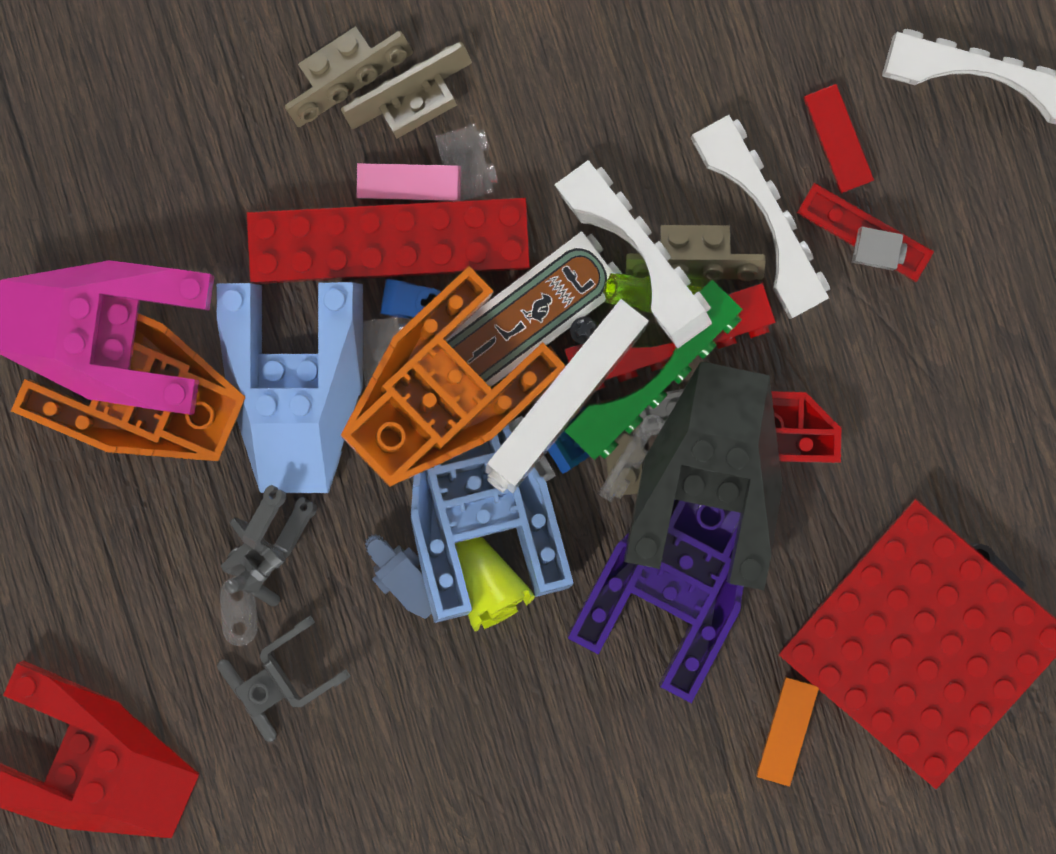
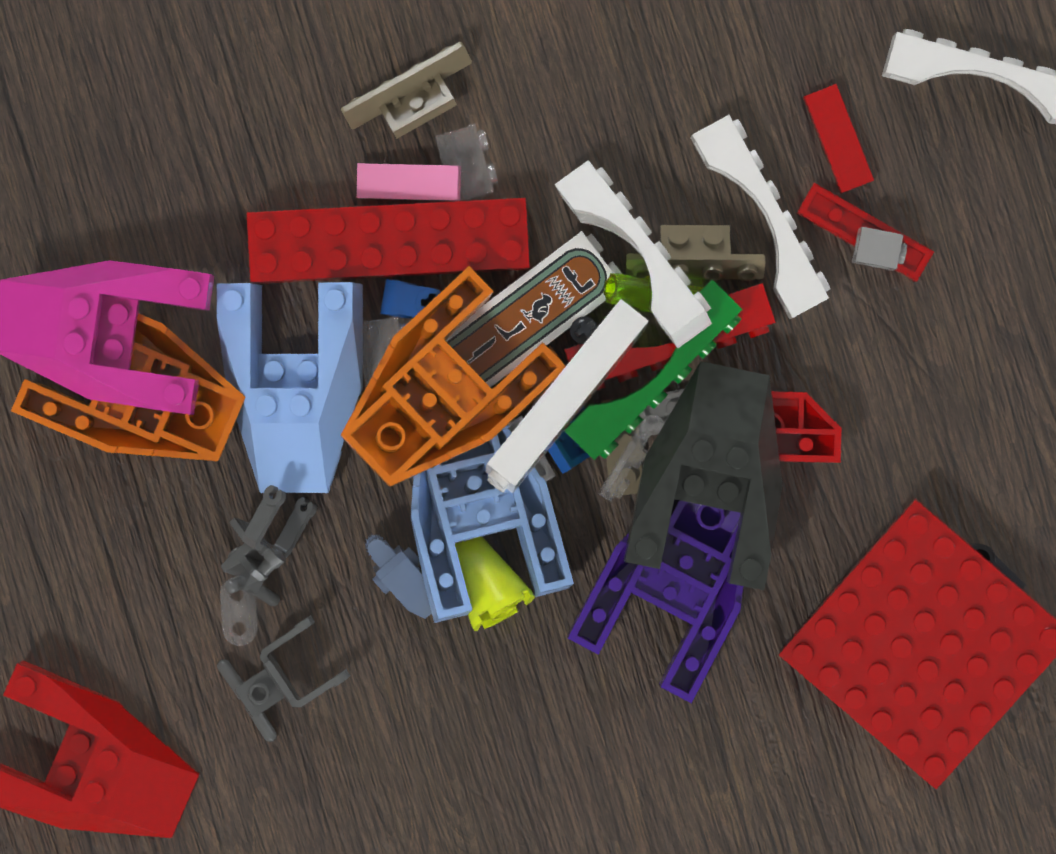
dark tan bracket [285,26,413,127] -> none
orange tile [756,676,819,787] -> none

